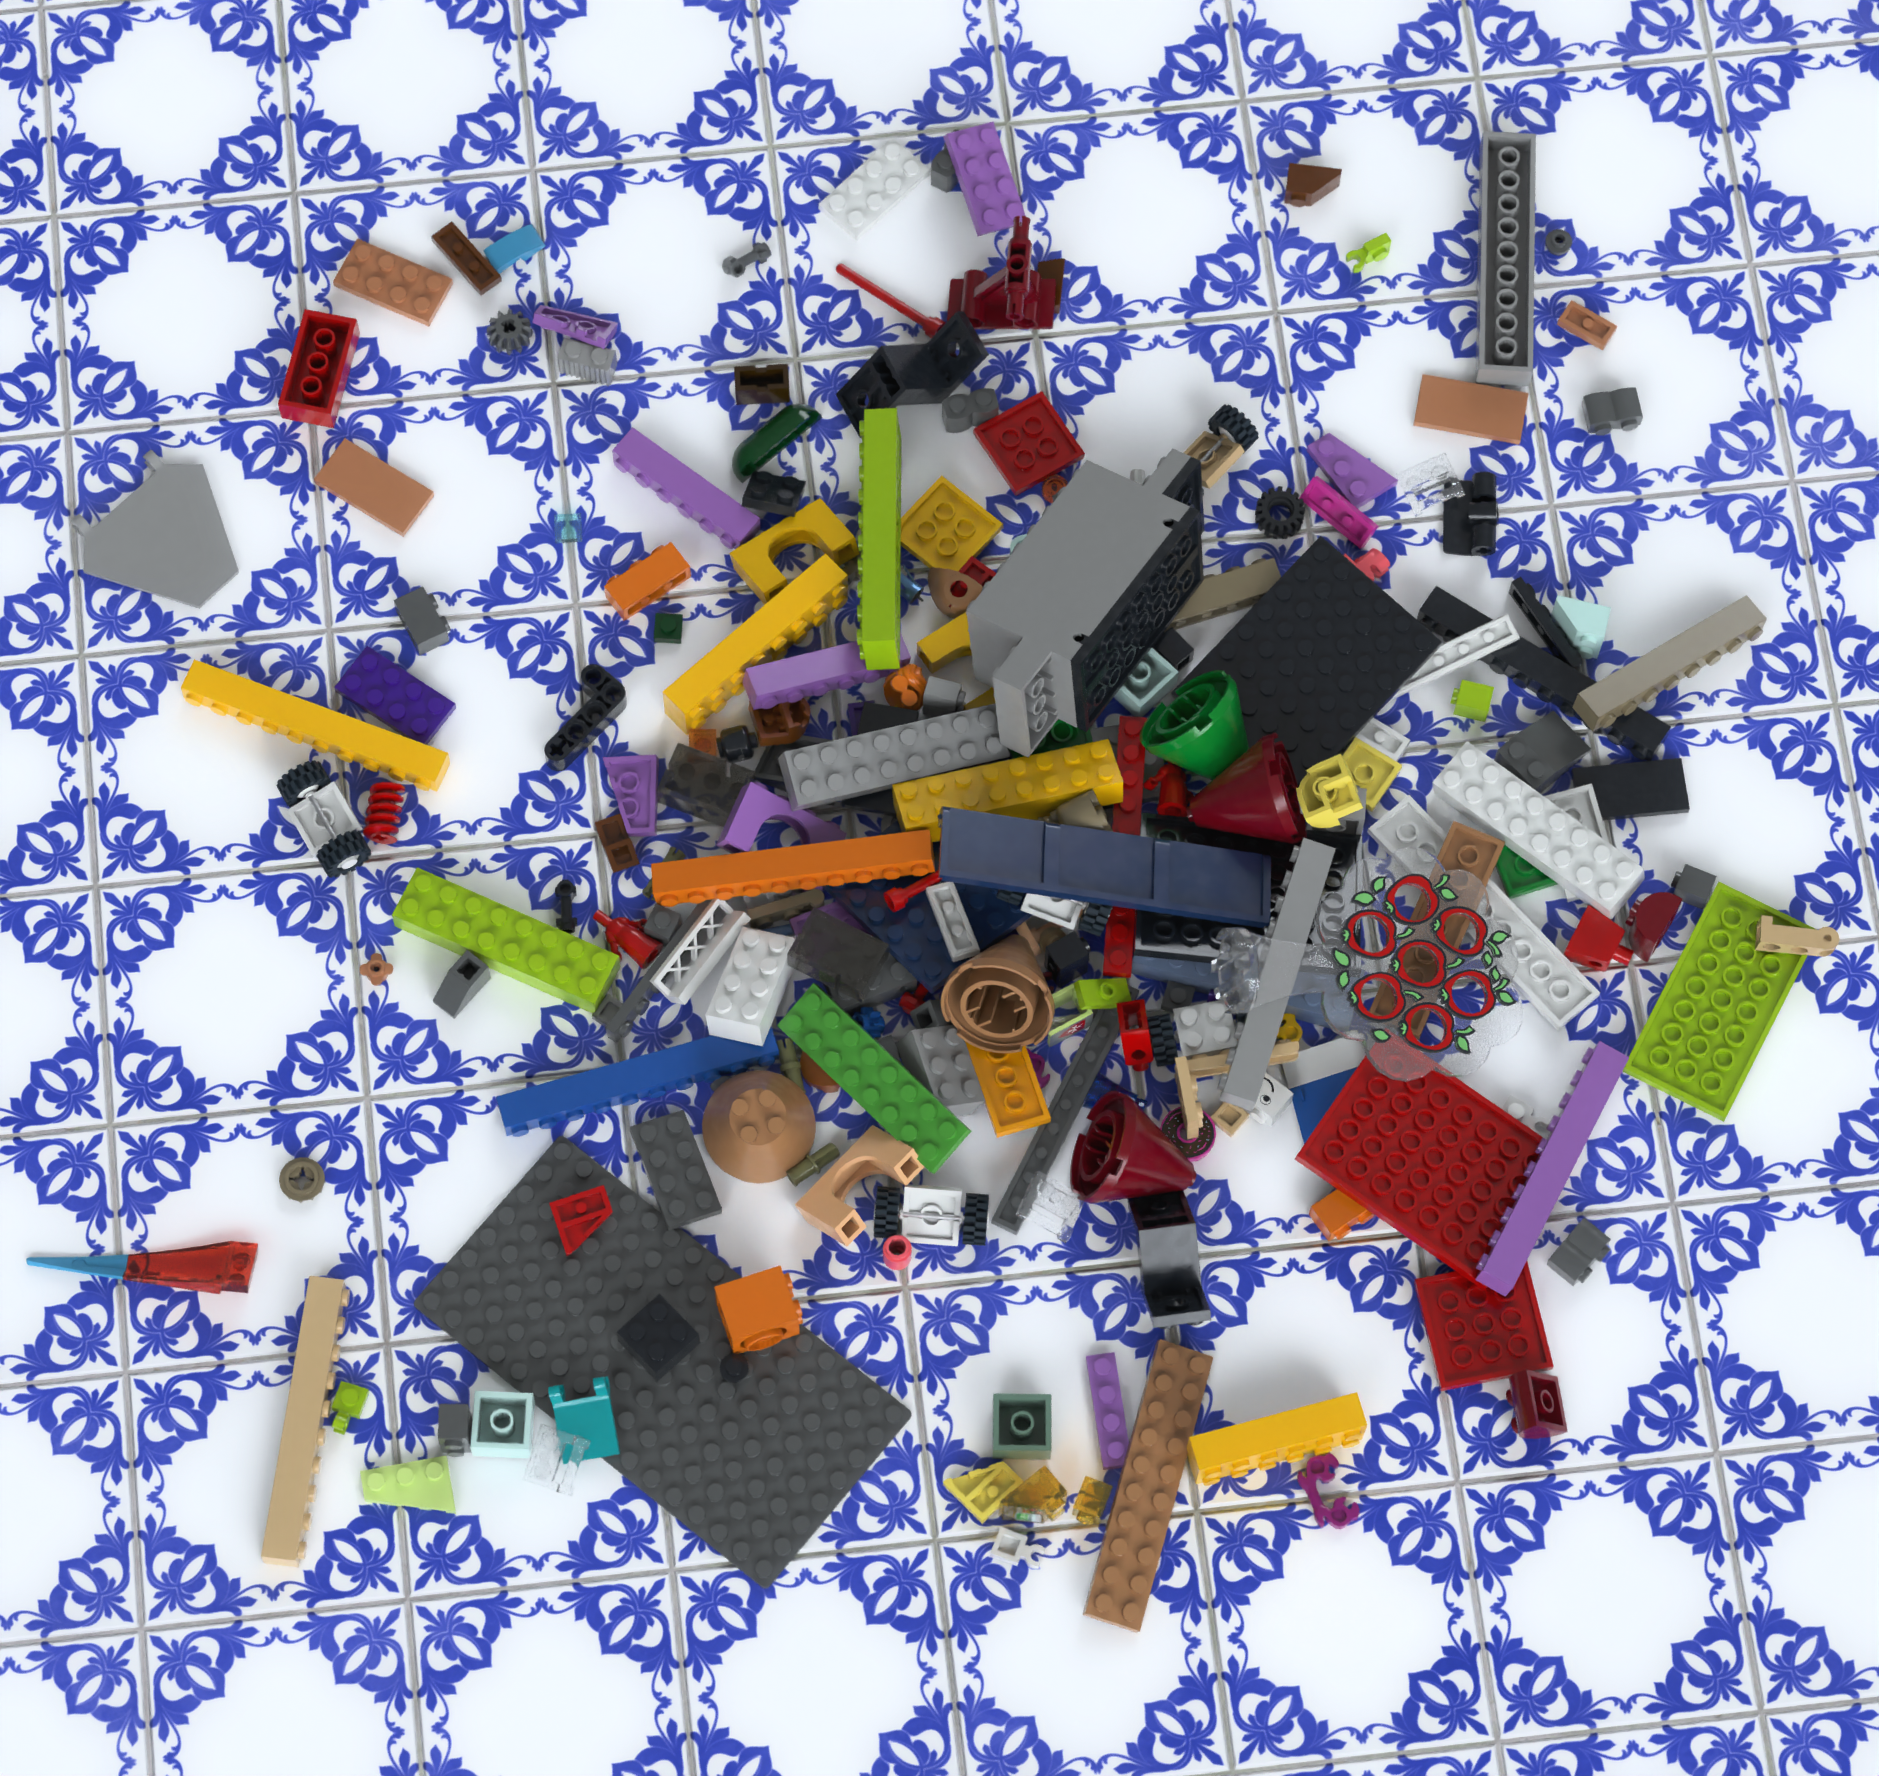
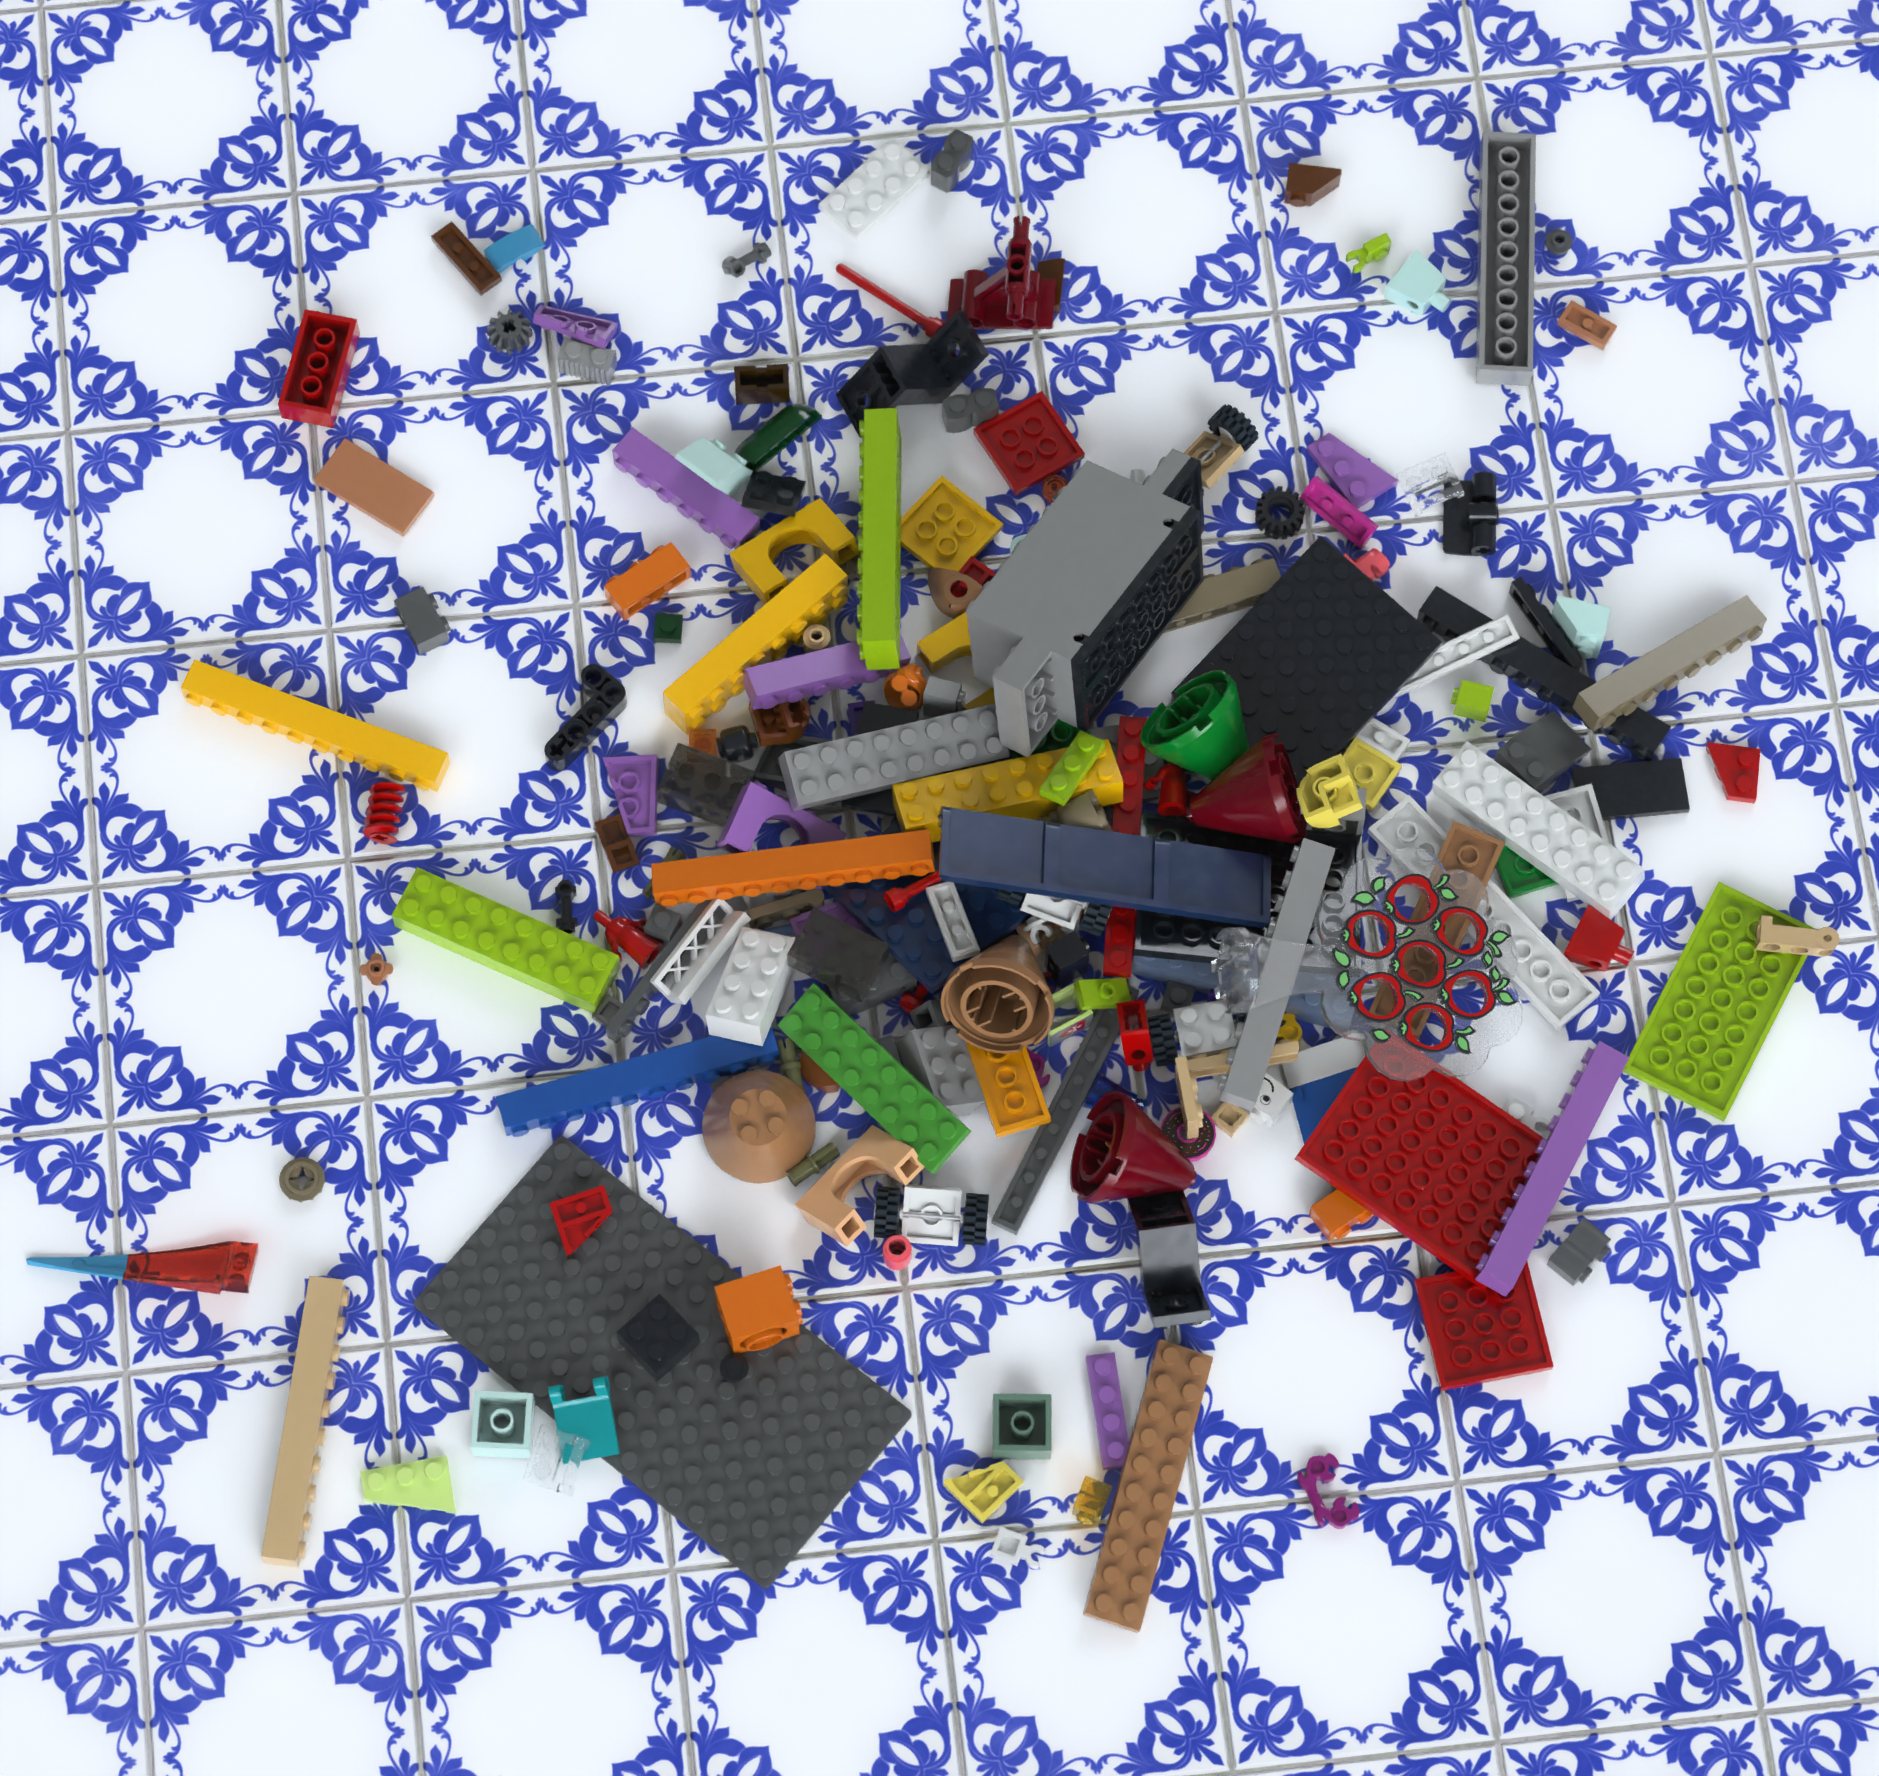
light grey flag [71,450,239,609] -> none
plate [276,760,372,878] -> none
lime plate [331,1381,369,1435] -> none
nougat plate [333,238,453,327] -> none
dark purple plate [334,646,456,745] -> none
dark grey slope [432,950,491,1019] -> none
dark grey brick [438,1404,472,1457] -> none
clear light blue tile [554,513,583,543] -> none
dark grey plate [630,1110,722,1231] -> none
blue gear [852,1007,885,1038] -> none
flat silver piece [901,564,924,604] -> none
medium lavender plate [943,122,1026,237] -> none
clear yellow slope [998,1465,1067,1524] -> none
clear plate [1016,1171,1085,1243] -> none
light aqua brick [1114,648,1179,717] -> none
black brick [1152,627,1194,671] -> none
yellow brick [1187,1392,1367,1486] -> none
nougat tile [1413,374,1529,444] -> none
dark red brick [1506,1370,1568,1439] -> none
dark grey brick [1582,387,1643,435] -> none
dark red brick [1625,892,1683,963] -> none
dark grey brick [1671,864,1717,910] -> none
none -> light aqua slope [674,437,753,498]
none -> tan brick [803,624,831,654]
none -> white plate [1023,916,1054,944]
none -> lime plate [1039,730,1105,806]
none -> light aqua torso [1384,250,1452,315]
none -> red wing [1706,742,1761,804]

